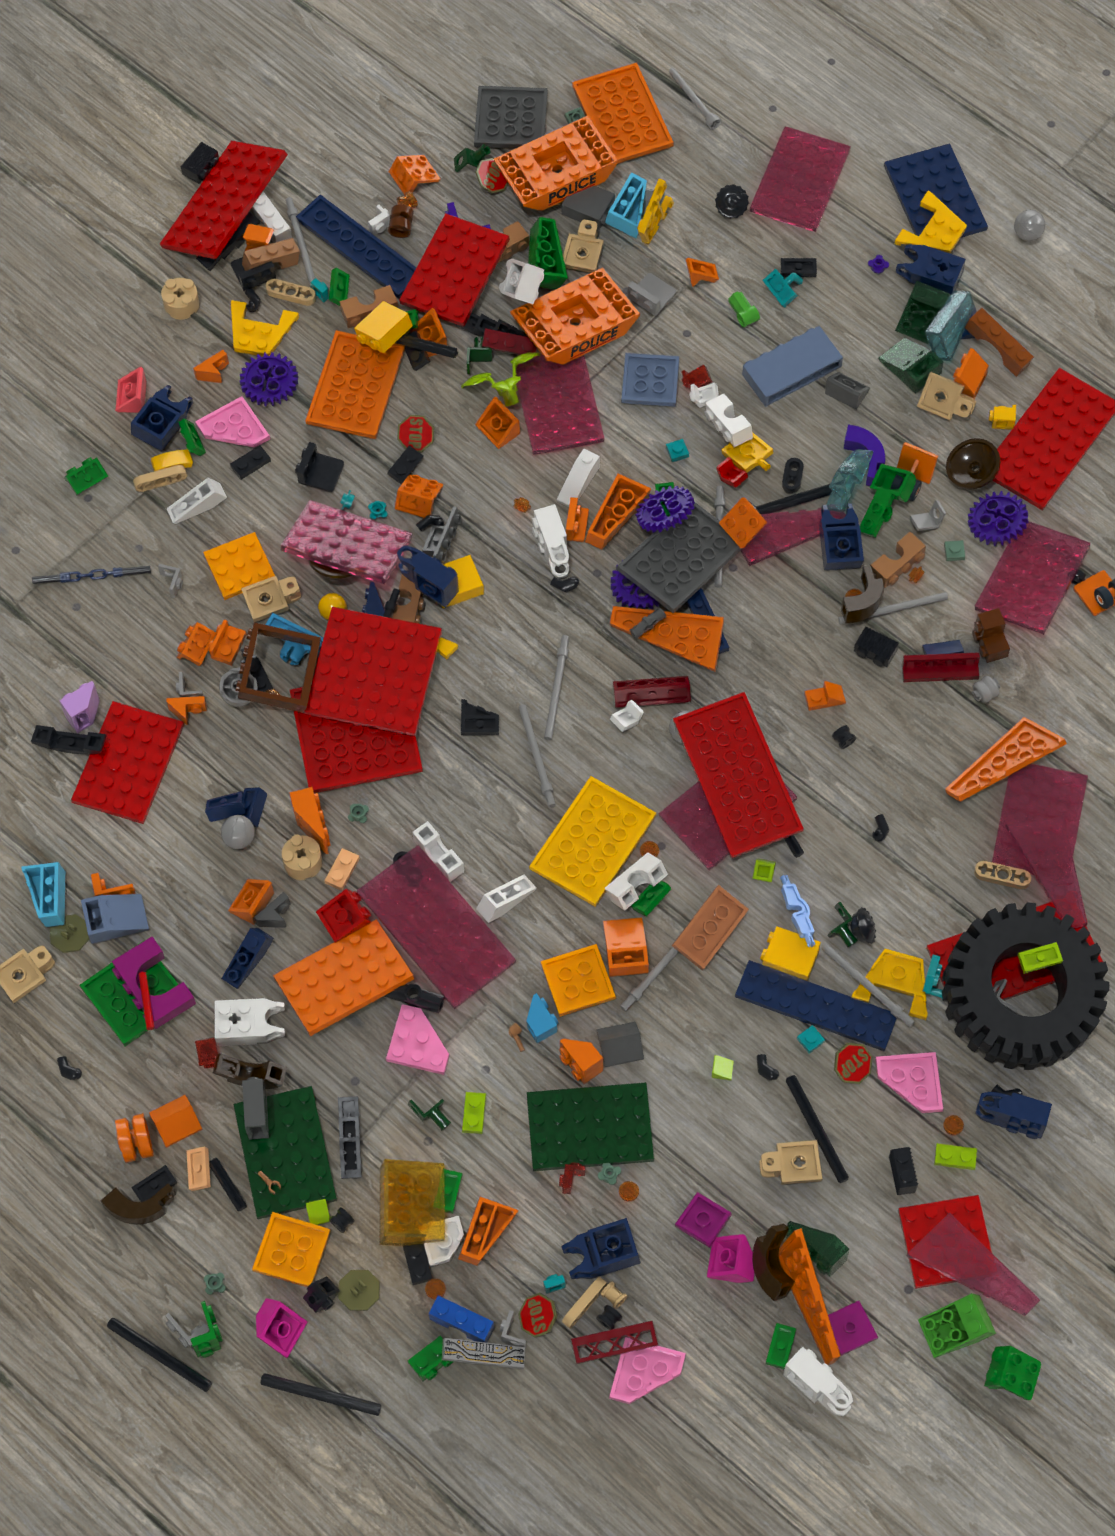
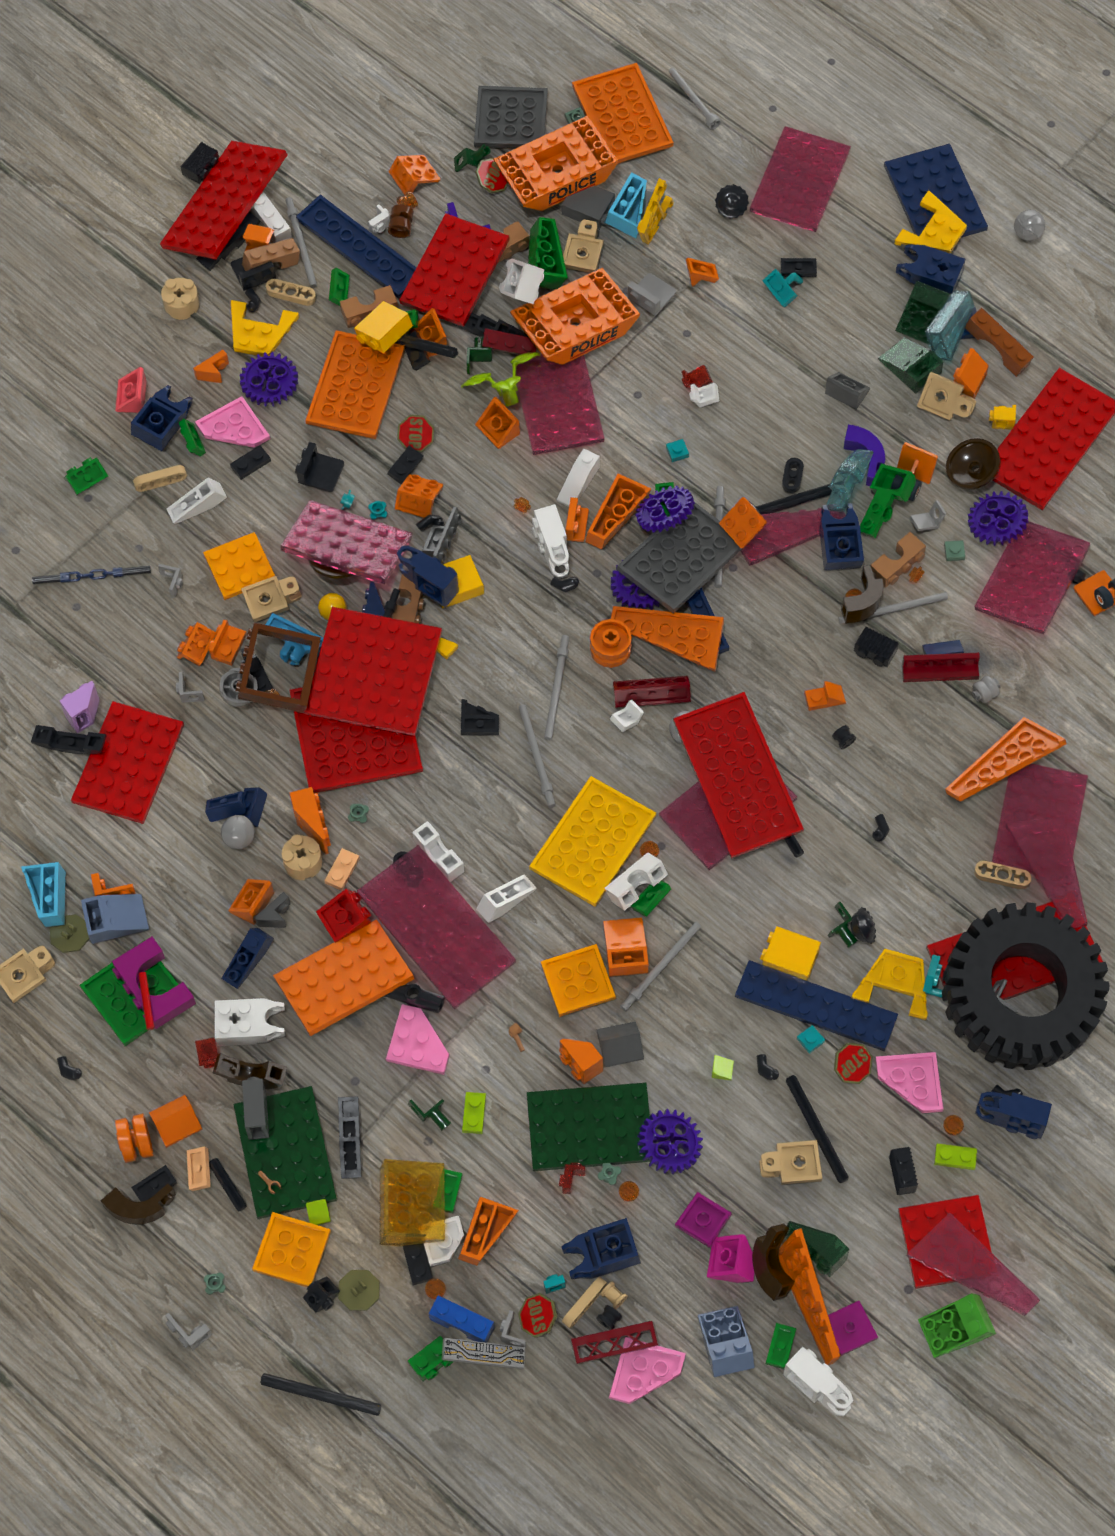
black axle [107,1317,212,1392] -> none
yellow slope [151,449,193,471] -> none
orange slope [166,696,207,725] -> none
green bracket [190,1301,223,1358] -> none
dark pink slope [256,1298,308,1358] -> none
teal plate [310,278,329,303] -> none
black wheel [329,1207,355,1233] -> none
dark azure slope [526,993,559,1043] -> none
sand blue plate [621,353,679,407] -> none
dark grey pin [629,607,666,639] -> none
nougat plate [671,885,749,970] -> none
white arch [705,394,753,447] -> none
red bracket [716,457,748,488] -> none
yellow plate [721,432,773,473] -> none
bright green piece [728,291,760,327] -> none
sand blue brick [742,326,843,407] -> none
lime slope [752,858,776,882] -> none
light blue piece [780,875,815,947] -> none
light grey bar [822,943,915,1027] -> none
dark purple plate [868,255,889,274] -> none
reddish brown brick [972,608,1010,663] -> none
green bracket [984,1346,1041,1400] -> none
lime plate [1018,942,1063,974] -> none
none -> orange wheel [590,619,632,668]
none -> dark purple gear [637,1109,703,1175]
none -> sand blue slope [698,1306,755,1377]

